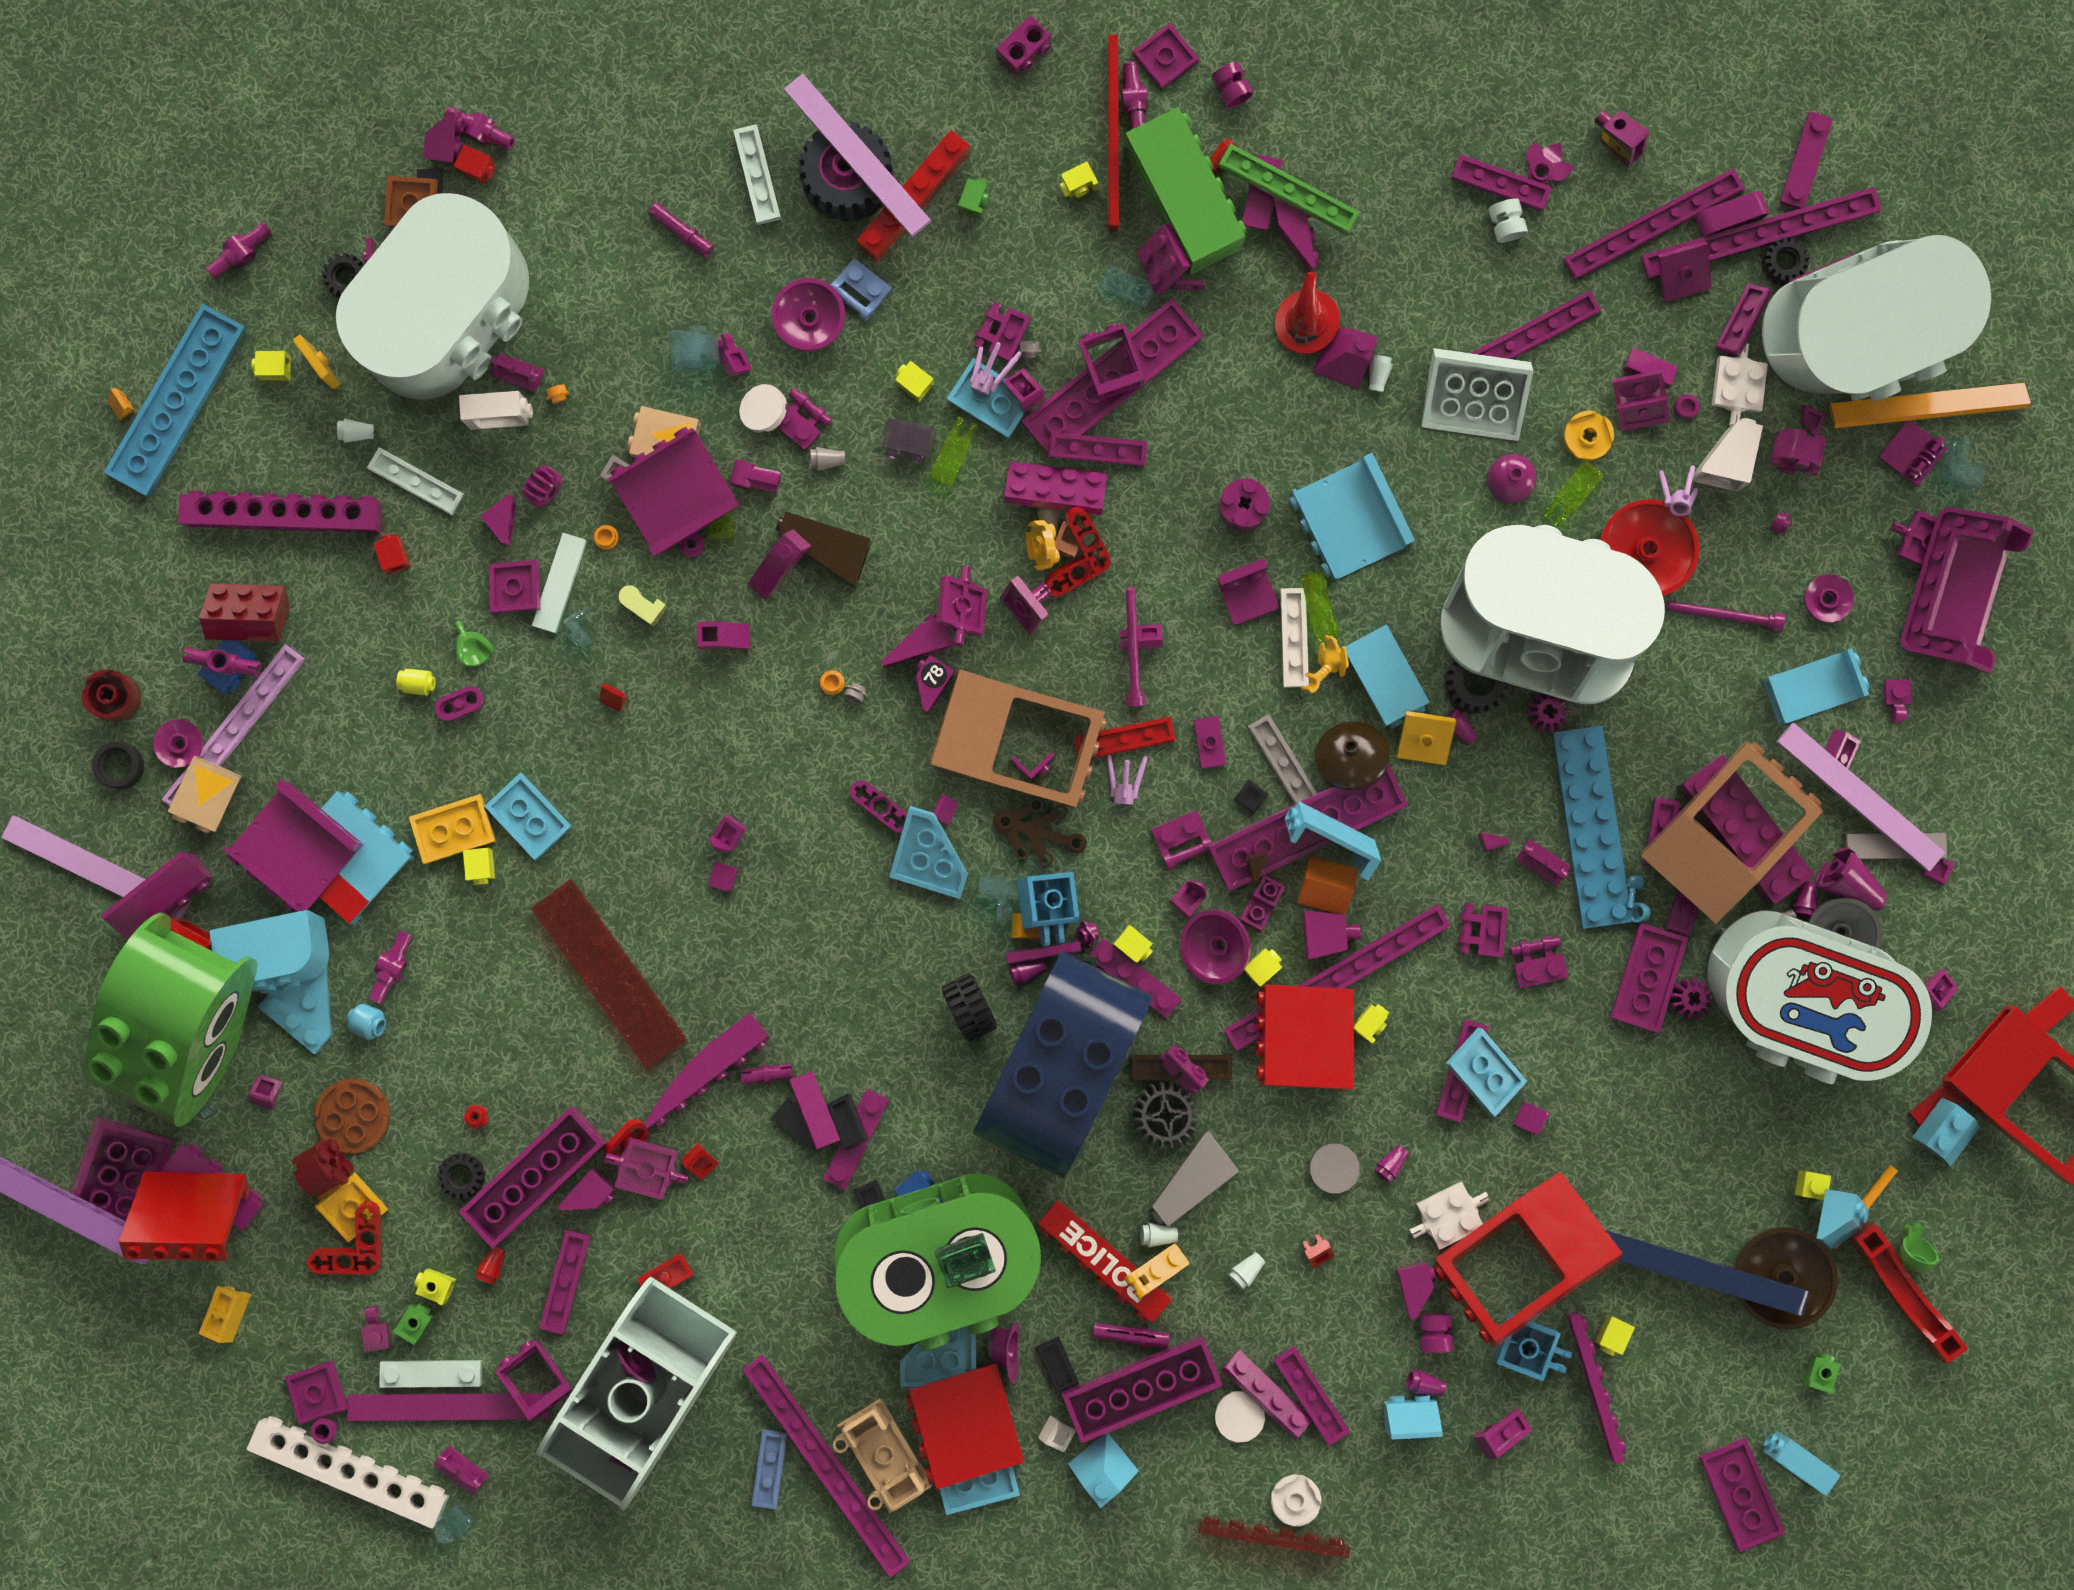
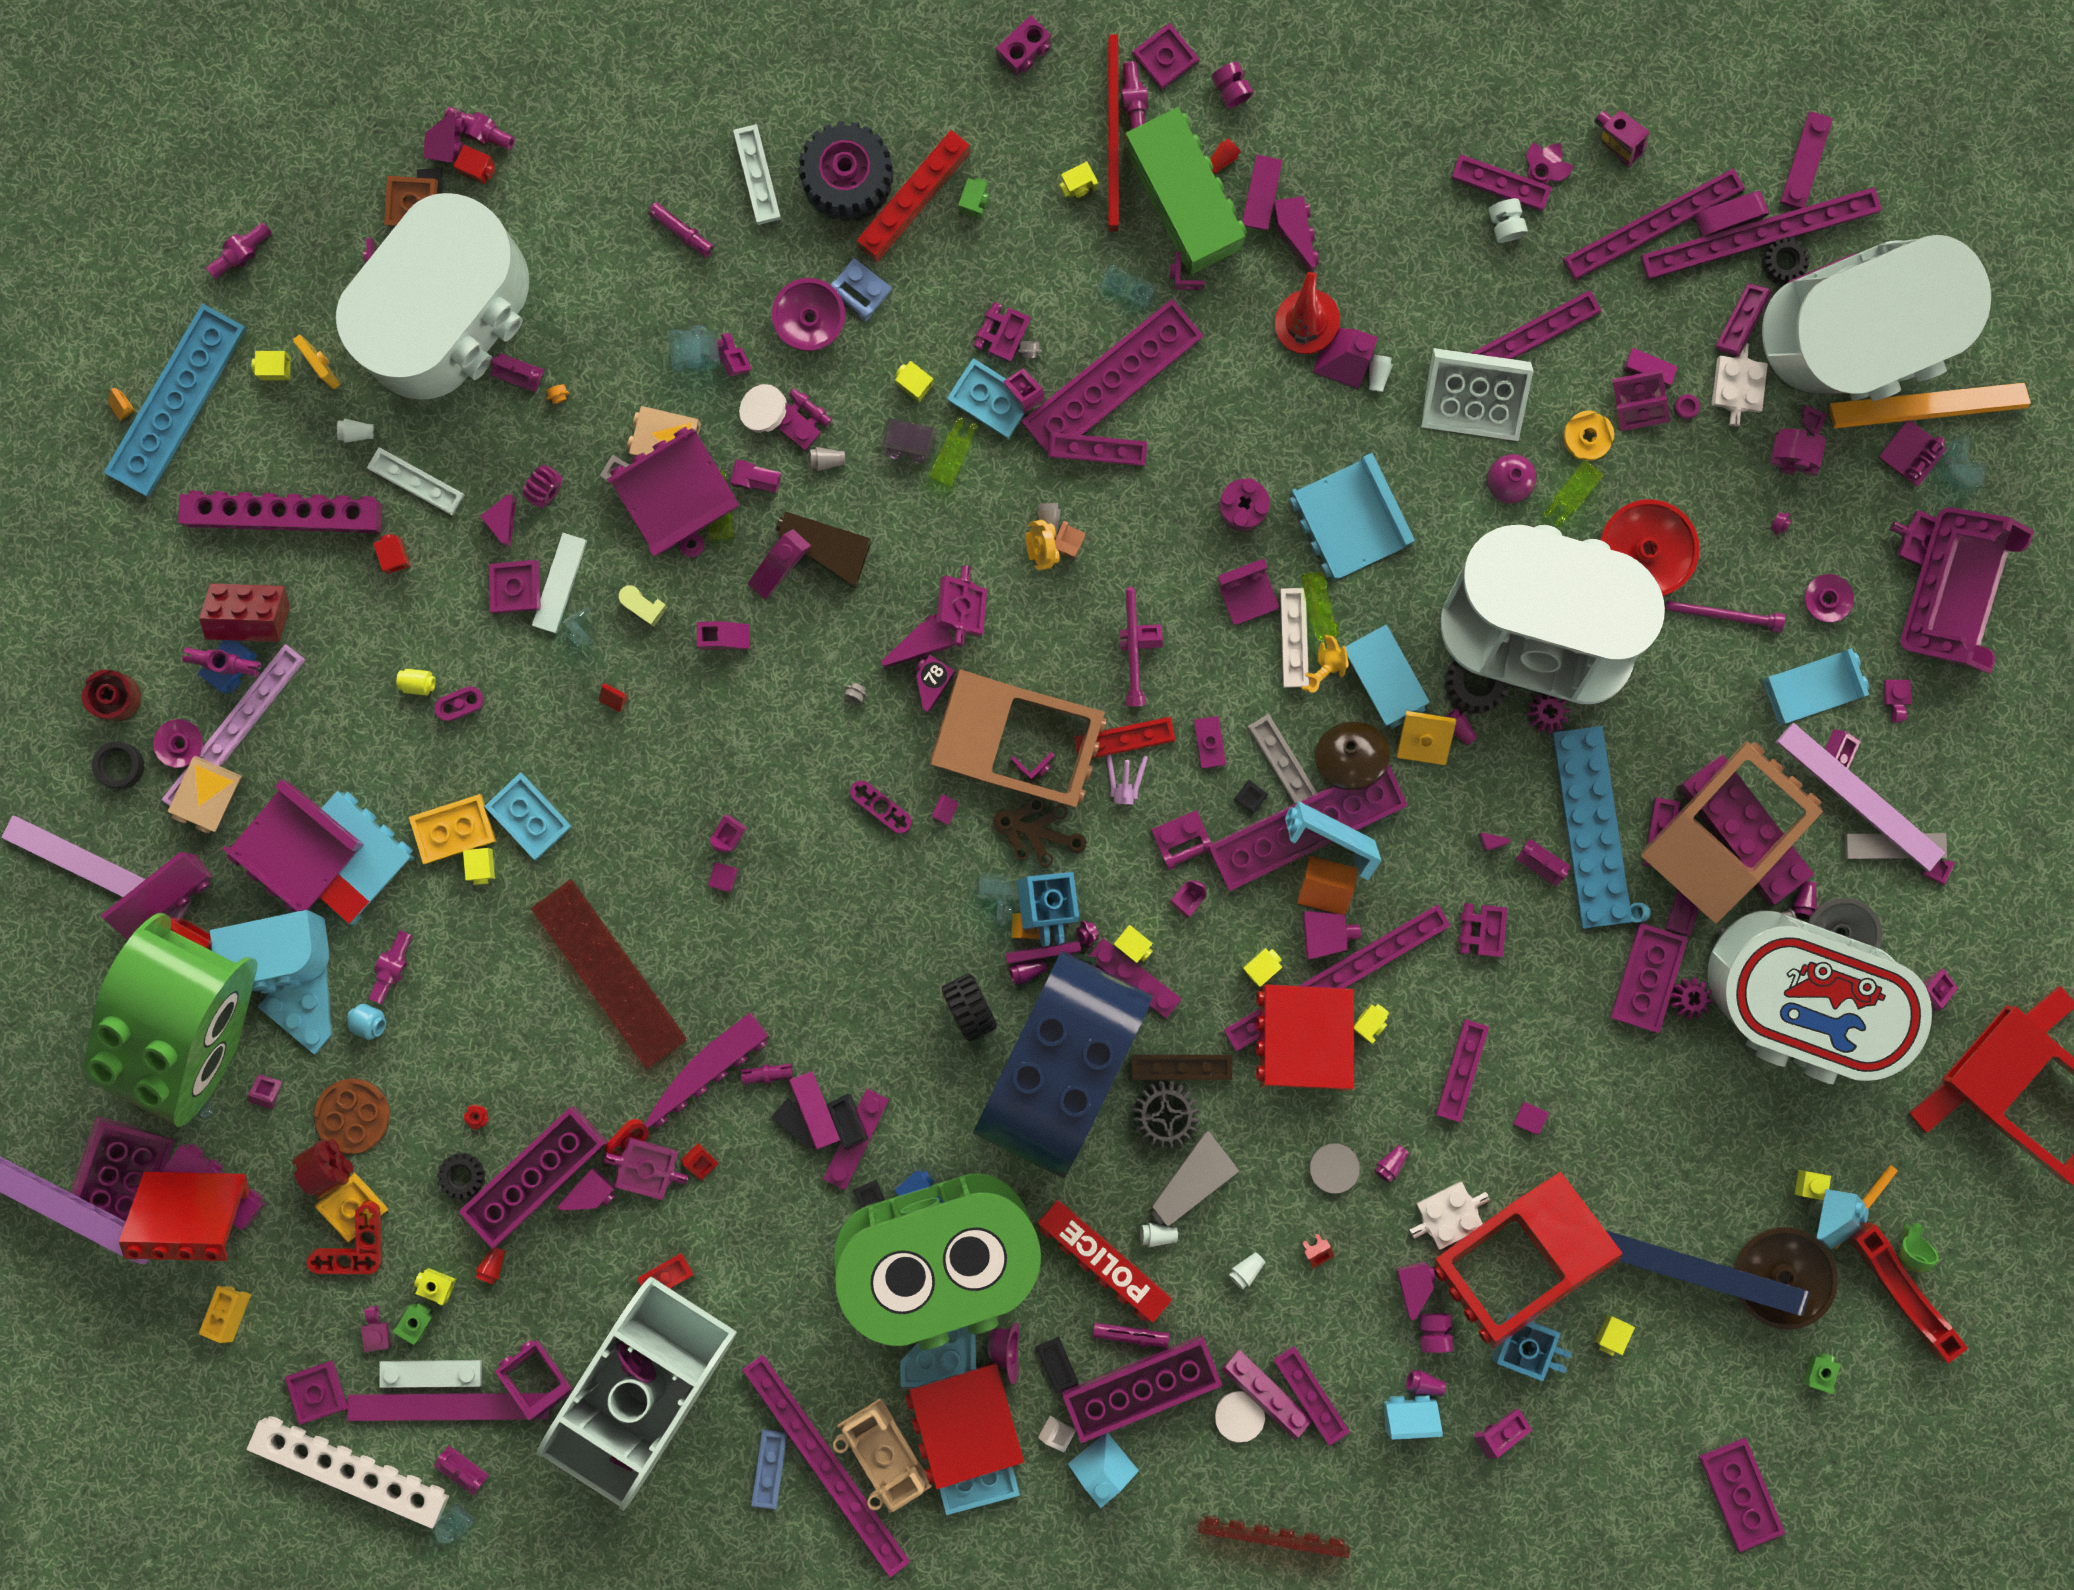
magenta cone [311,1418,338,1444] -> none
black tyre [322,253,364,298] -> none
bright green piece [455,621,494,667] -> none
white window [459,391,533,430] -> none
magenta plate [539,1229,591,1335] -> none
light orange plate [594,525,619,550] -> none
lavender tile [784,73,931,238] -> none
light orange plate [820,670,845,695] -> none
medium azure plate [889,806,968,899] -> none
clear green bracket [934,1233,996,1289] -> none
lavender plant [969,342,1022,396] -> none
magenta tile [1000,576,1052,635] -> none
magenta plate [1004,461,1107,516] -> none
red beam [1044,507,1111,597] -> none
magenta window [1078,323,1145,401] -> none
yellow plate [1124,1243,1190,1300] -> none
magenta plate [1136,224,1190,294] -> none
magenta hinge [1159,1044,1209,1095] -> none
magenta dish [1180,909,1251,984] -> none
bright green tile [1218,143,1360,236] -> none
magenta slope [1239,875,1286,933] -> none
dark brown slope [1246,852,1268,882] -> none
white tile [1271,1474,1321,1527] -> none
medium azure plate [1445,1028,1527,1117] -> none
magenta plate [1510,936,1568,988] -> none
magenta plate [1566,1311,1626,1464] -> none
dark azure hand [1627,875,1643,910] -> none
magenta plate [1657,241,1712,302] -> none
lavender plant [1659,465,1698,516] -> none
white slope [1693,418,1763,492] -> none
medium azure window [1763,1431,1841,1496] -> none
magenta cone [1815,847,1886,911] -> none
medium azure slope [1912,1098,1980,1167] -> none

